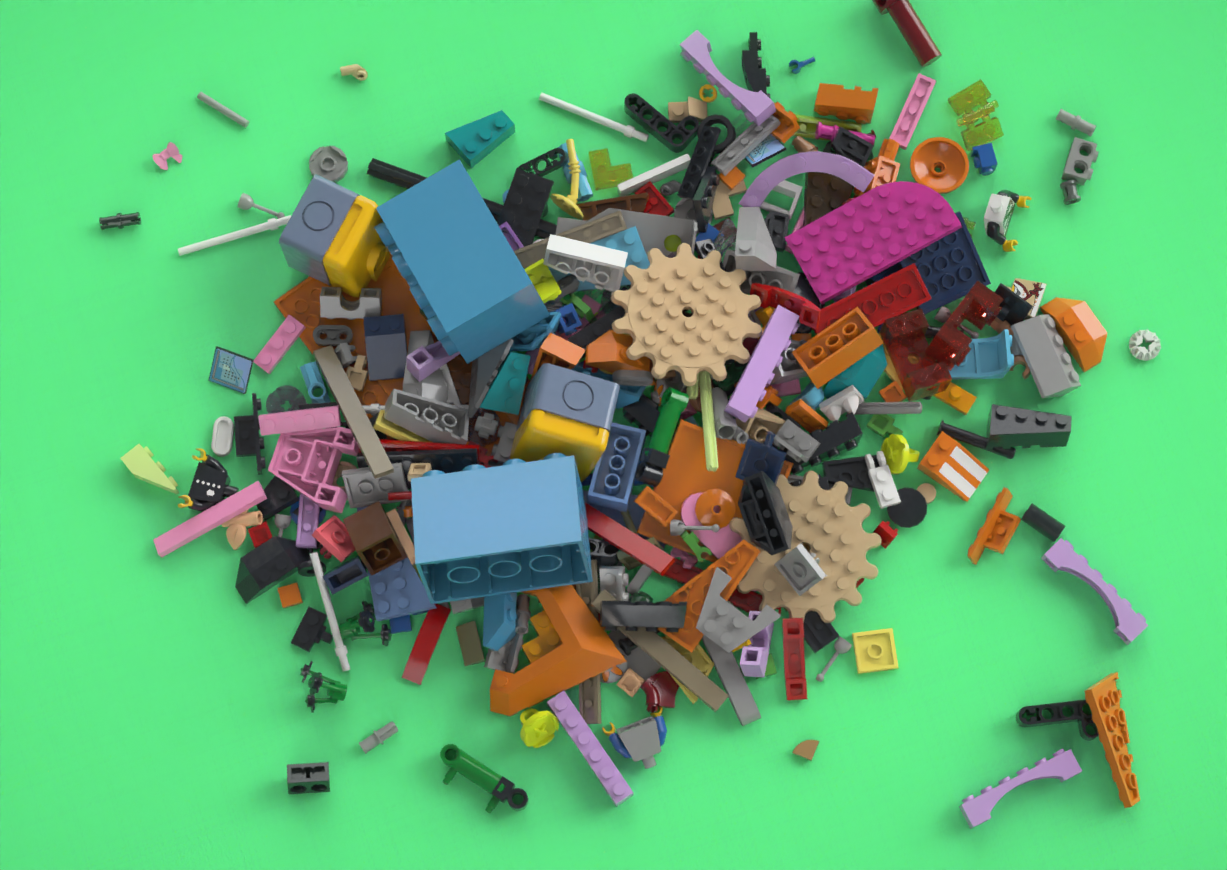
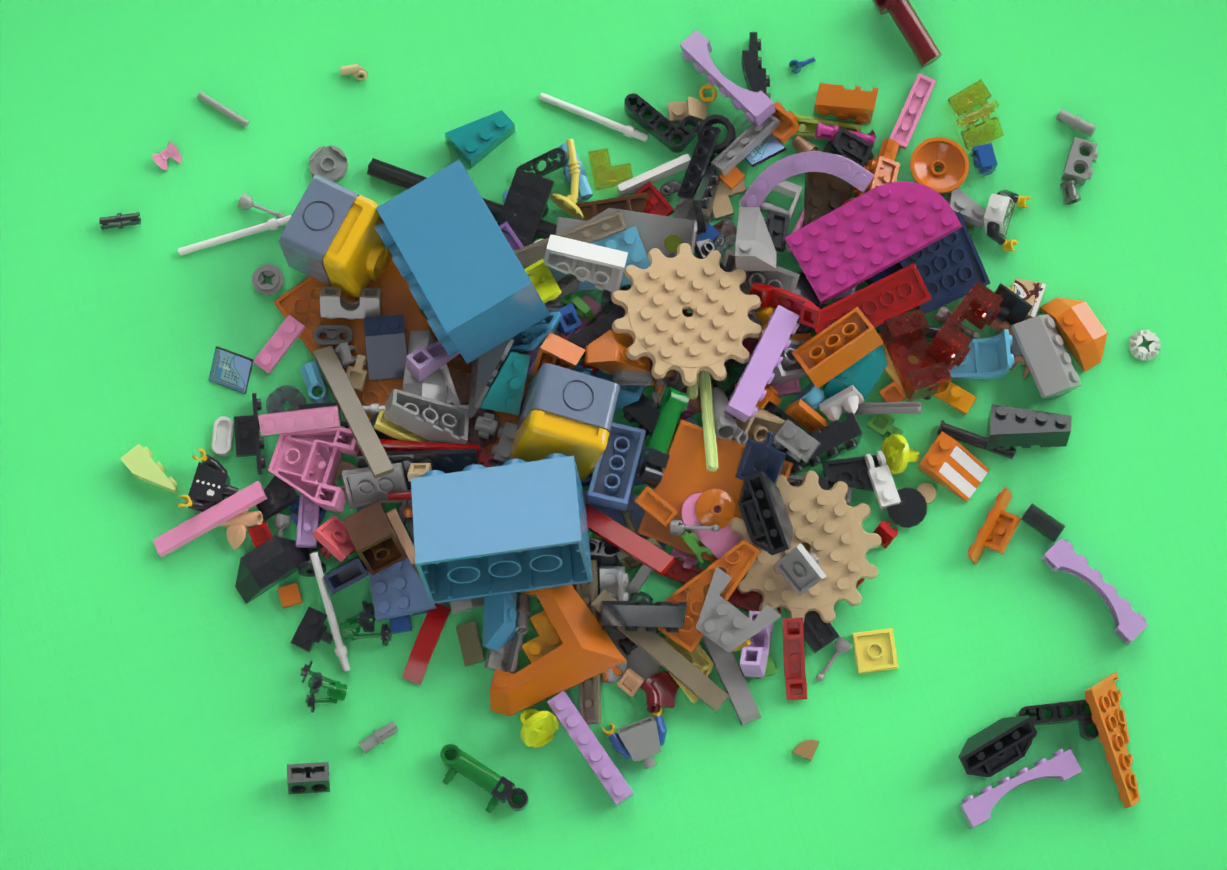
none -> light grey gear [252,264,284,295]
none -> light grey wing [948,188,986,229]
none -> black wedge [958,715,1037,777]

